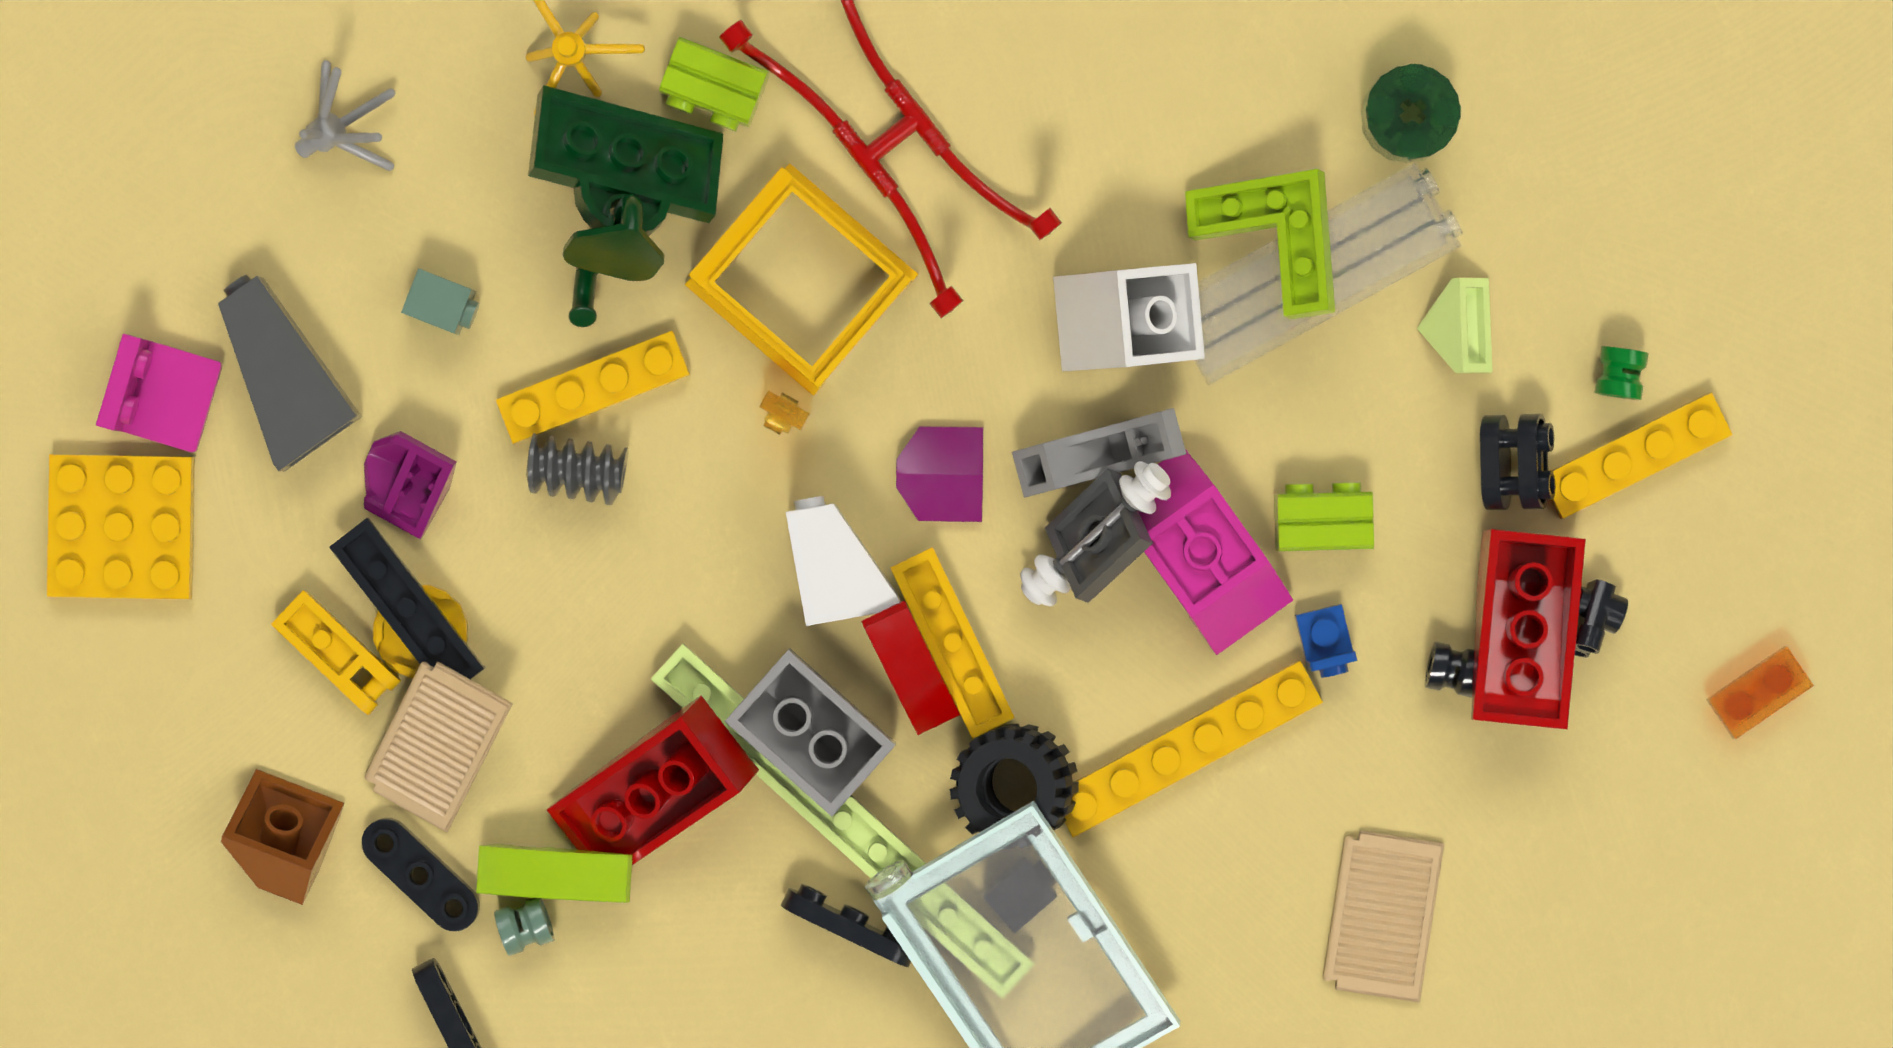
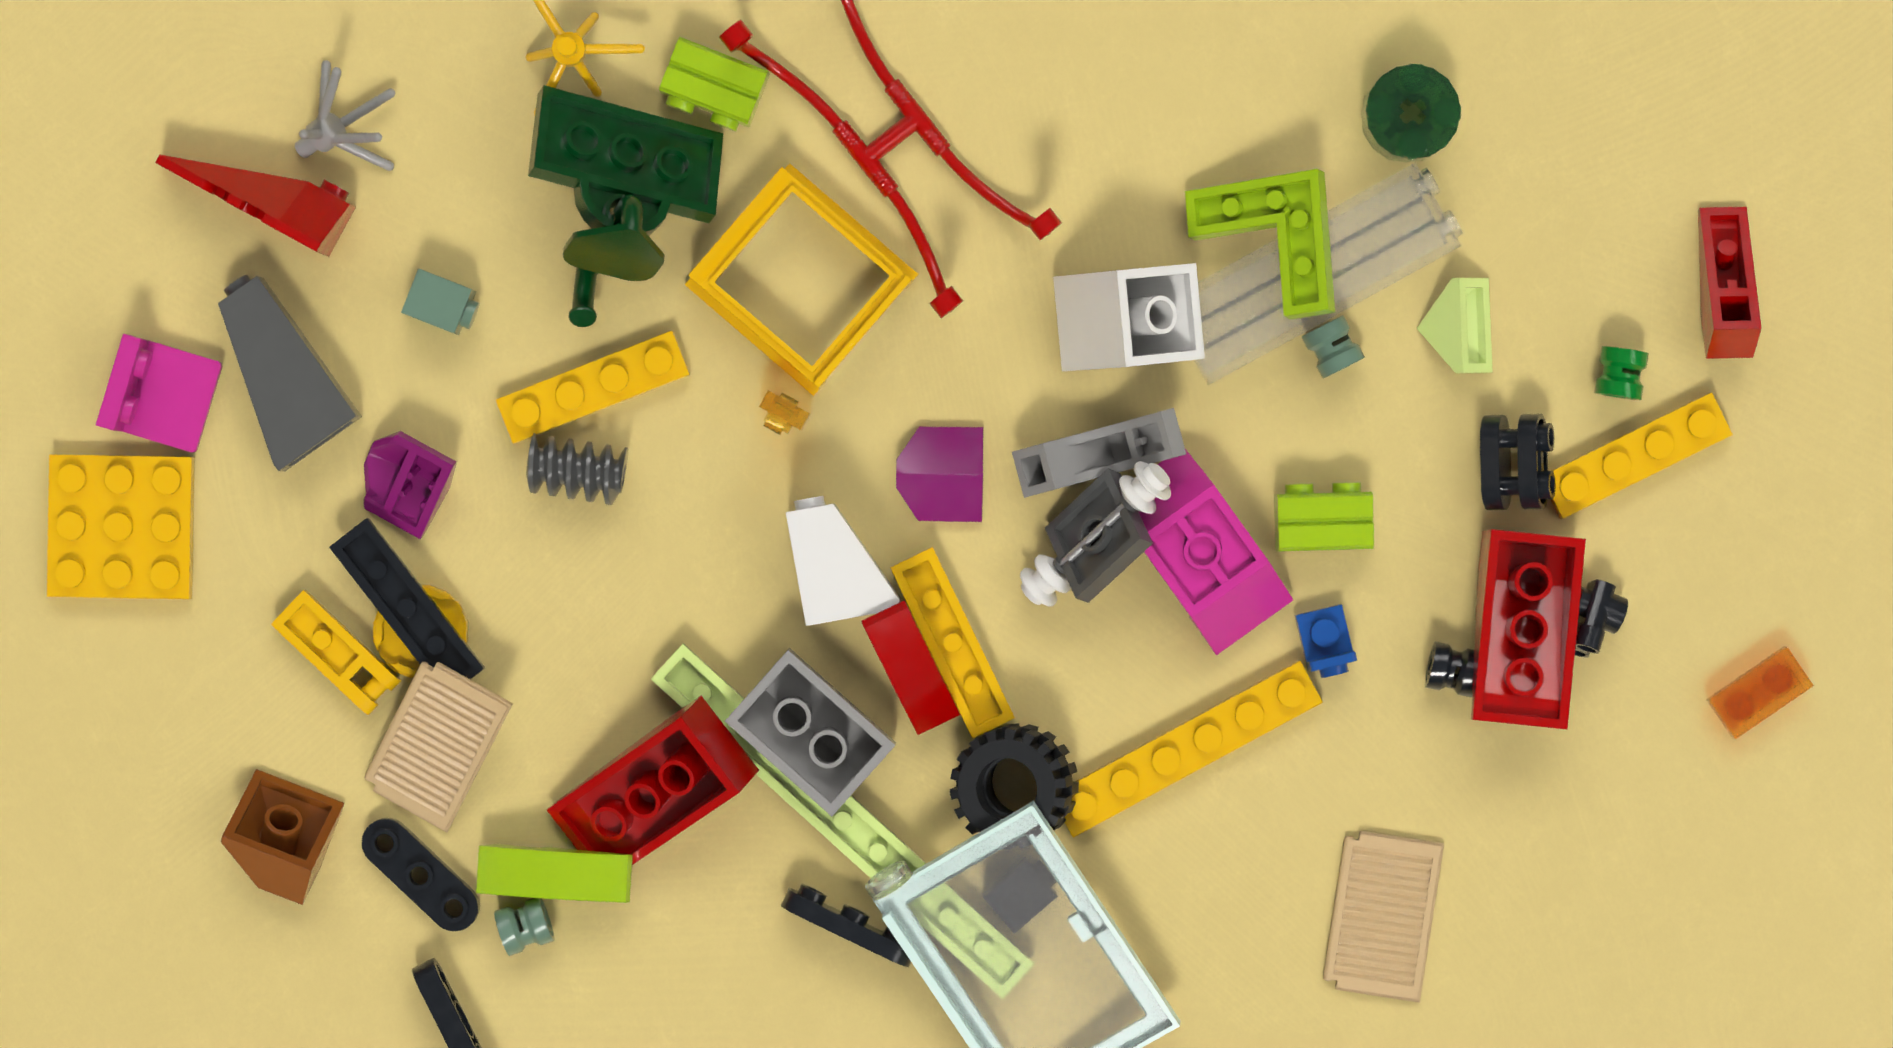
none -> red wedge [155,154,356,257]
none -> sand green wheel [1302,315,1365,379]
none -> red slope [1698,207,1762,359]

